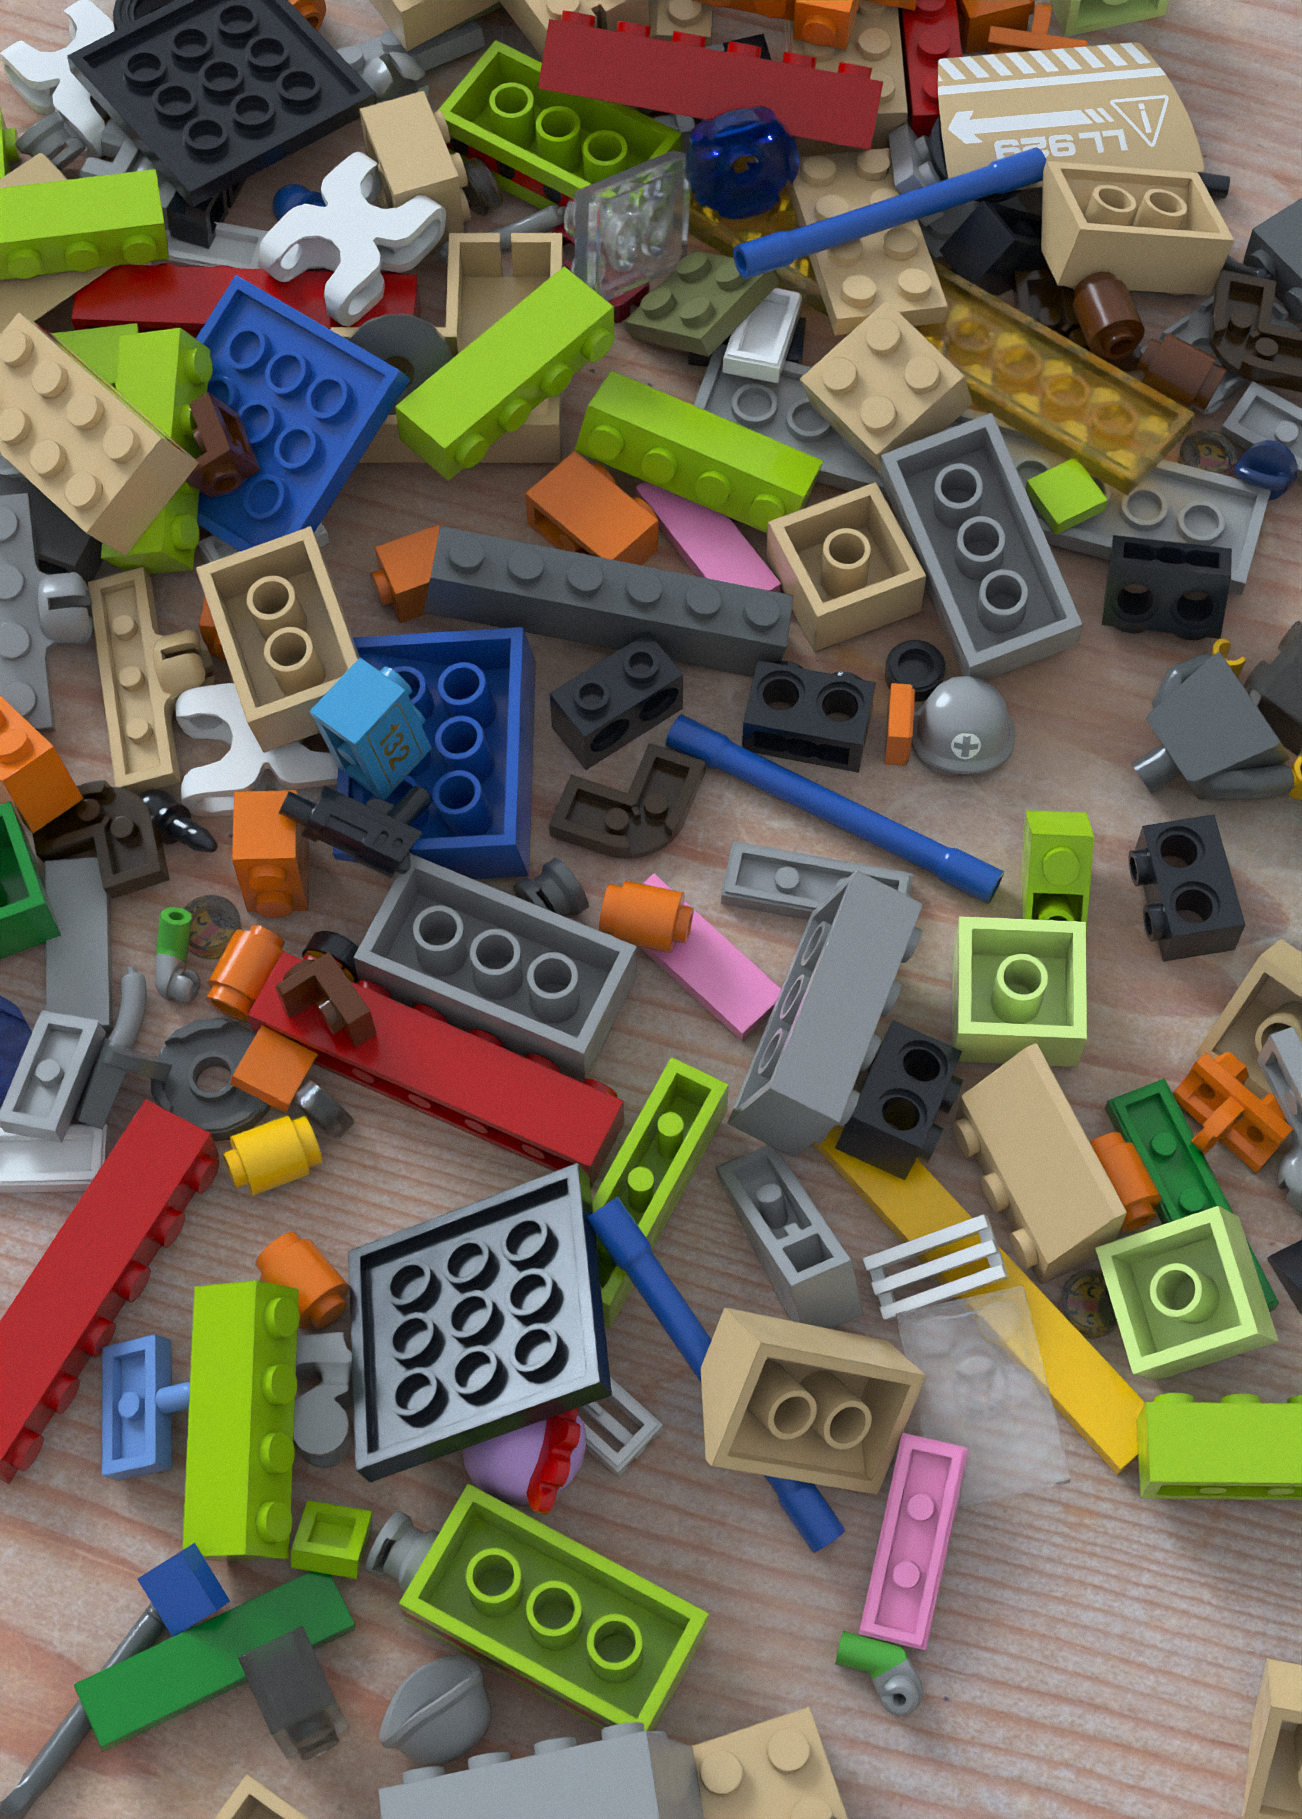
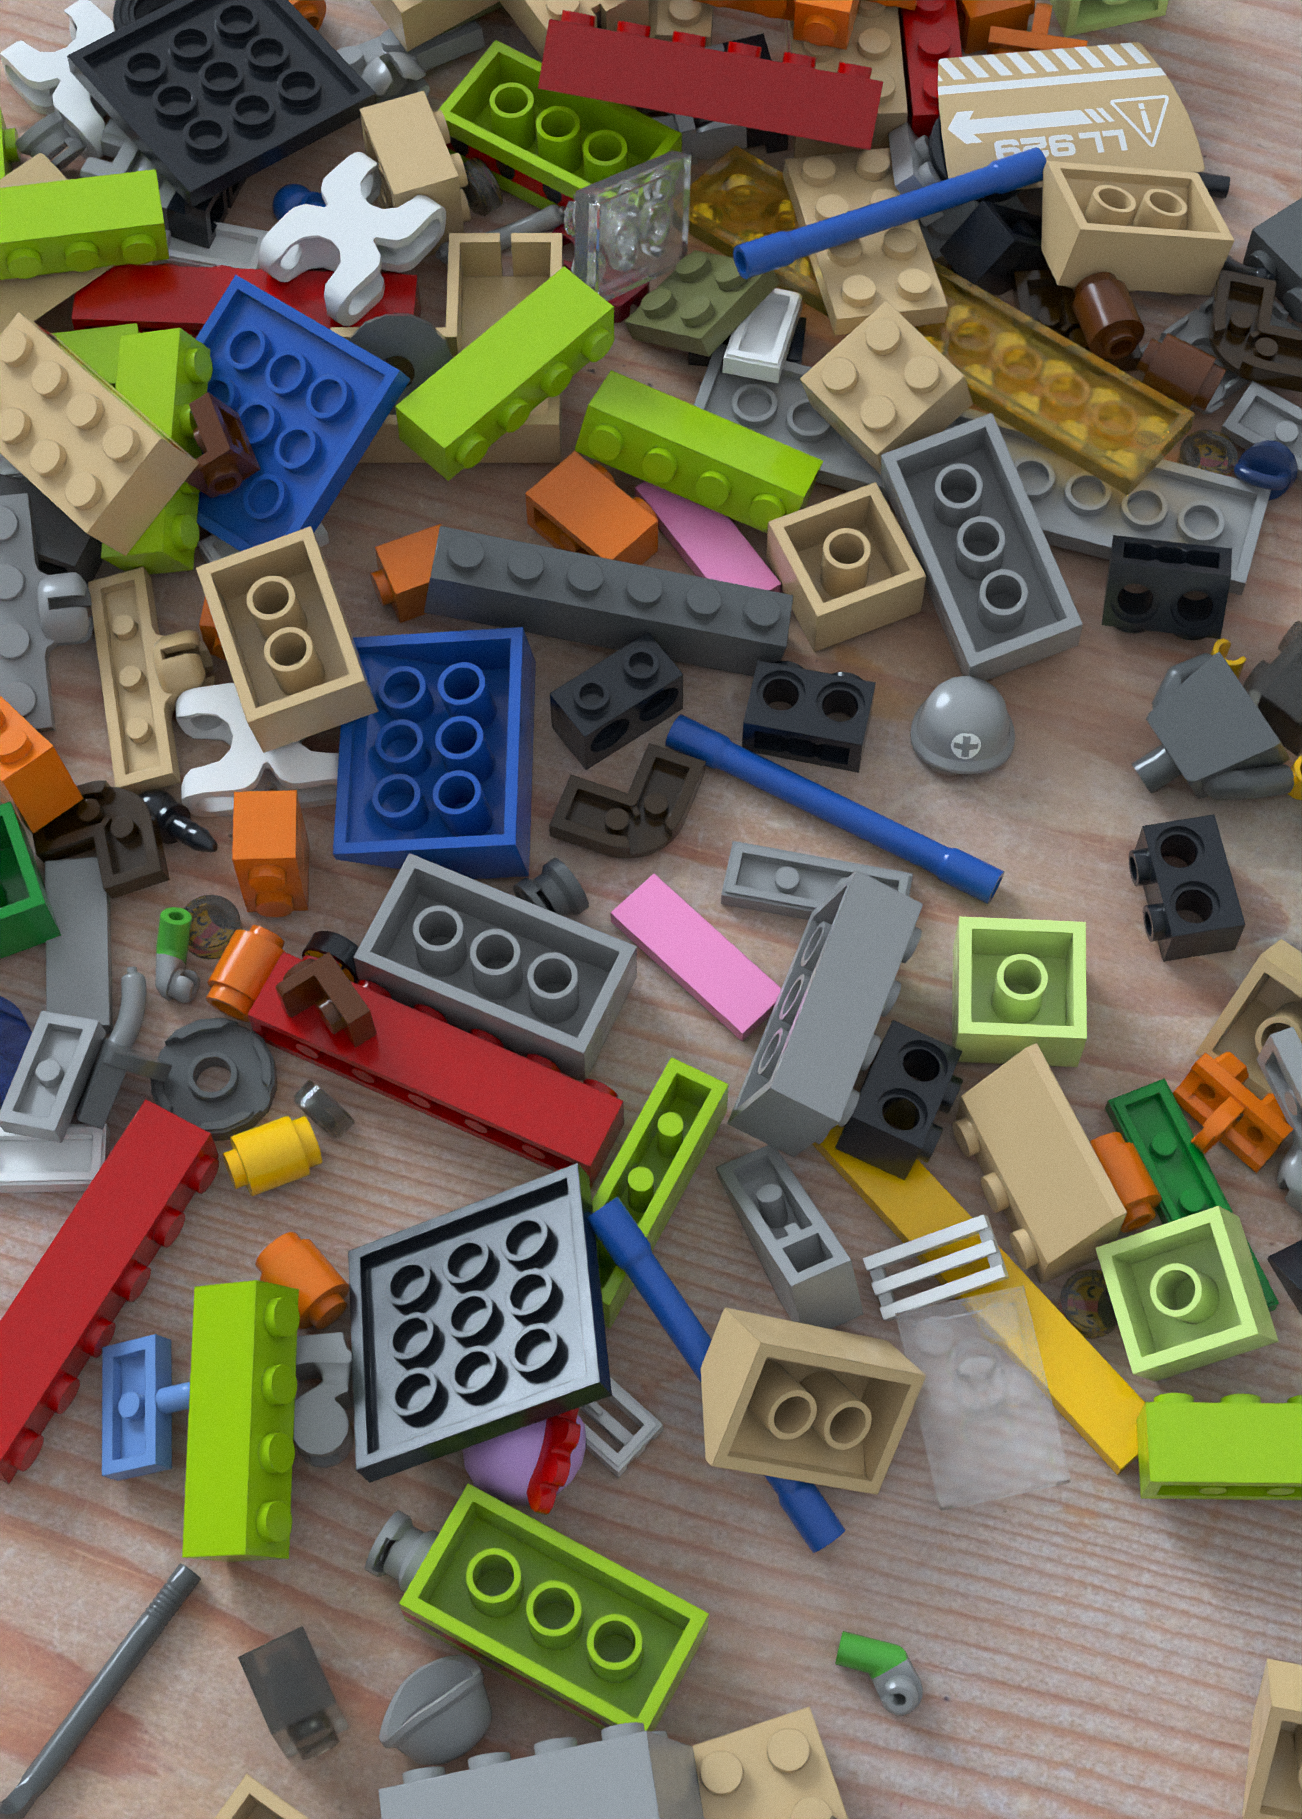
green tile [74,1571,355,1752] -> none
blue tile [137,1543,230,1637] -> none
orange tile [230,1025,318,1113] -> none
black piece [278,786,432,878] -> none
lime tile [291,1500,373,1579] -> none
dark azure brick [309,658,432,800] -> none
orange brick [599,881,694,953] -> none
clear blue plate [685,106,800,219] -> none
bright pink tile [859,1433,969,1651] -> none
orange tile [884,683,915,766] -> none
black tile [885,640,945,702] -> none
lime slope [1021,810,1094,932] -> none
lime tile [1025,457,1108,535] -> none

